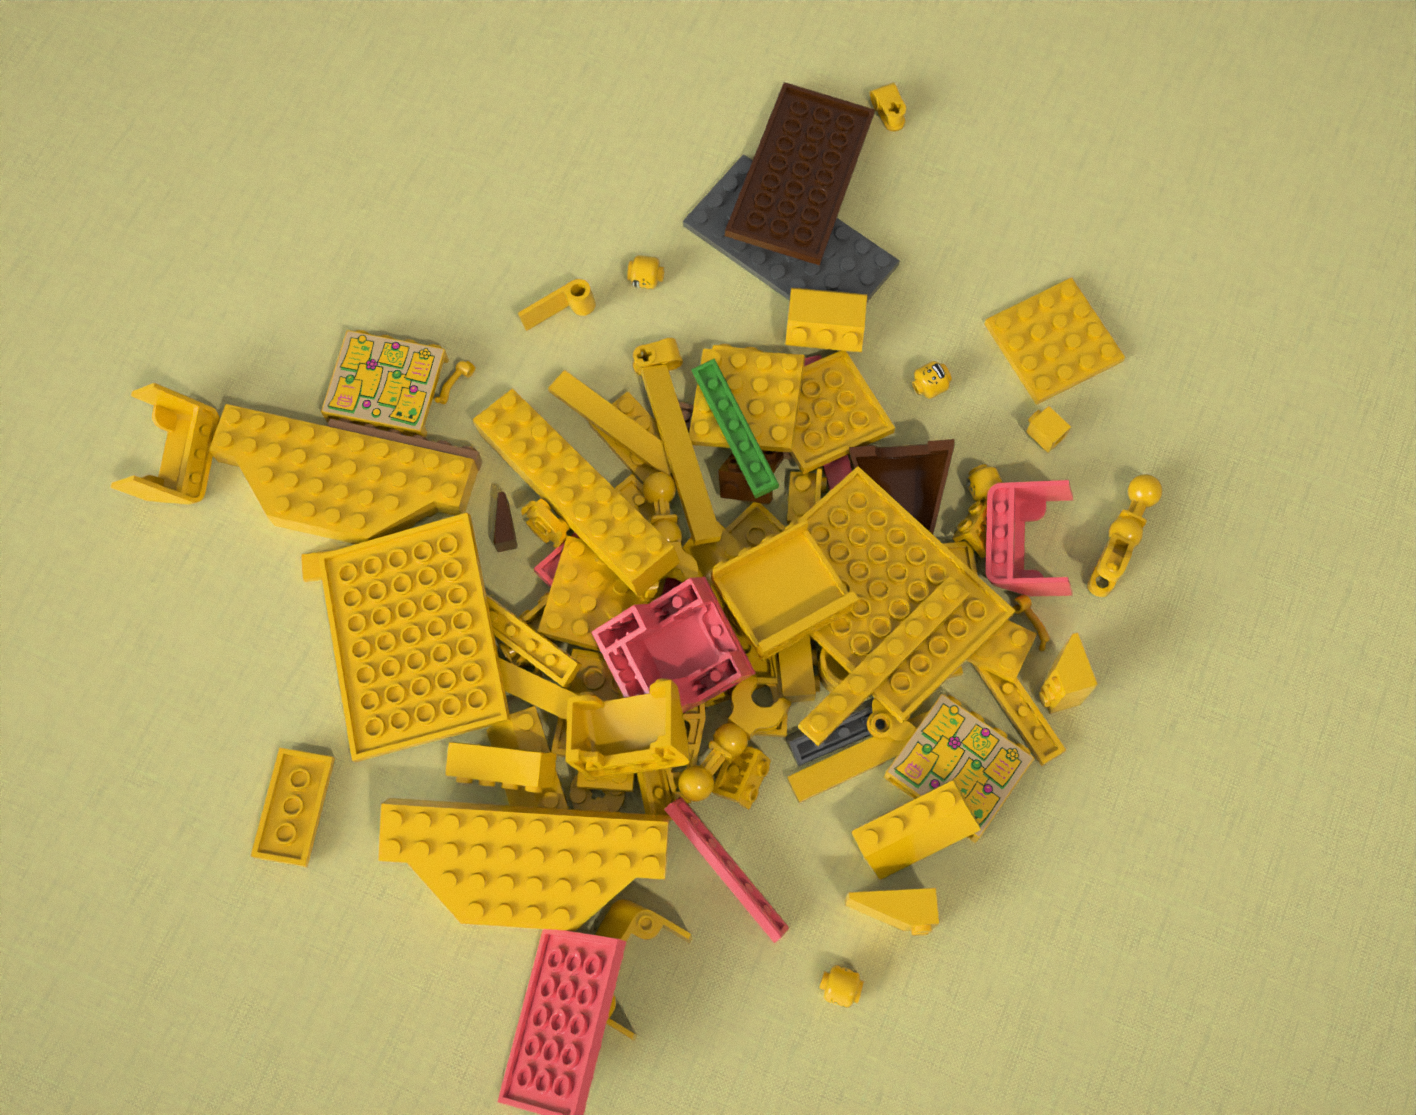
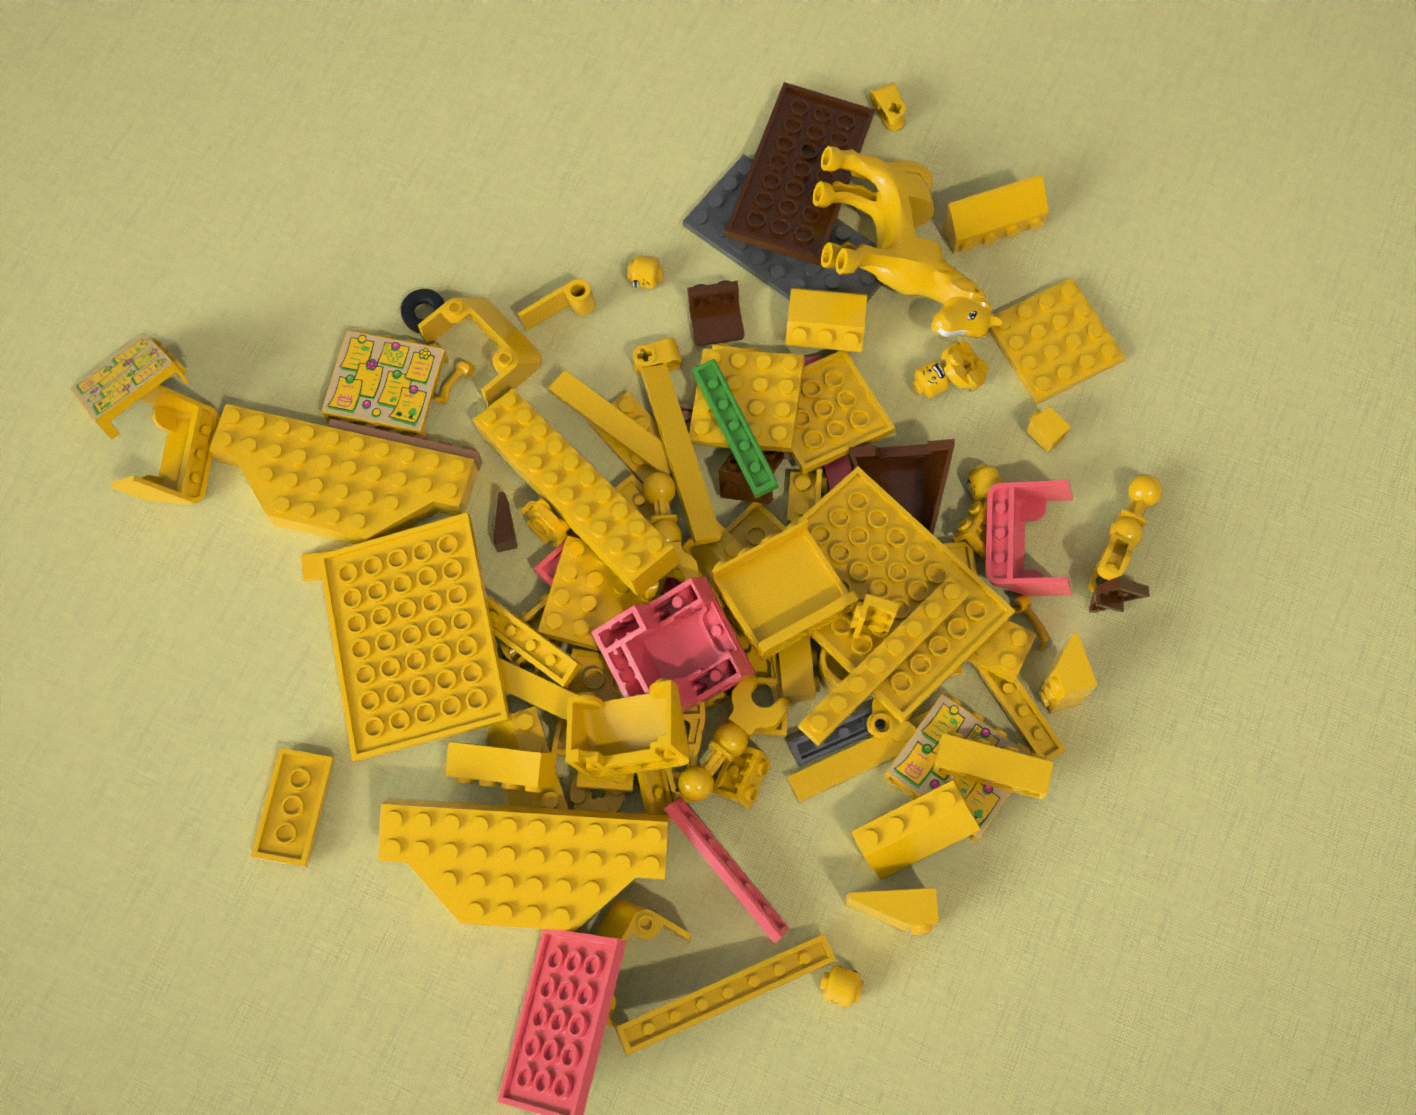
none -> panel [70,333,189,440]
none -> black tyre [401,289,445,333]
none -> yellow windscreen [418,297,542,407]
none -> yellow plate [614,934,836,1056]
none -> reddish brown bracket [687,280,745,346]
none -> yellow animal [813,146,1002,339]
none -> yellow bracket [850,593,899,638]
none -> yellow brick [932,732,1054,800]
none -> yellow plate [941,340,989,392]
none -> yellow slope [942,174,1049,254]
none -> reddish brown slope [1089,577,1150,613]

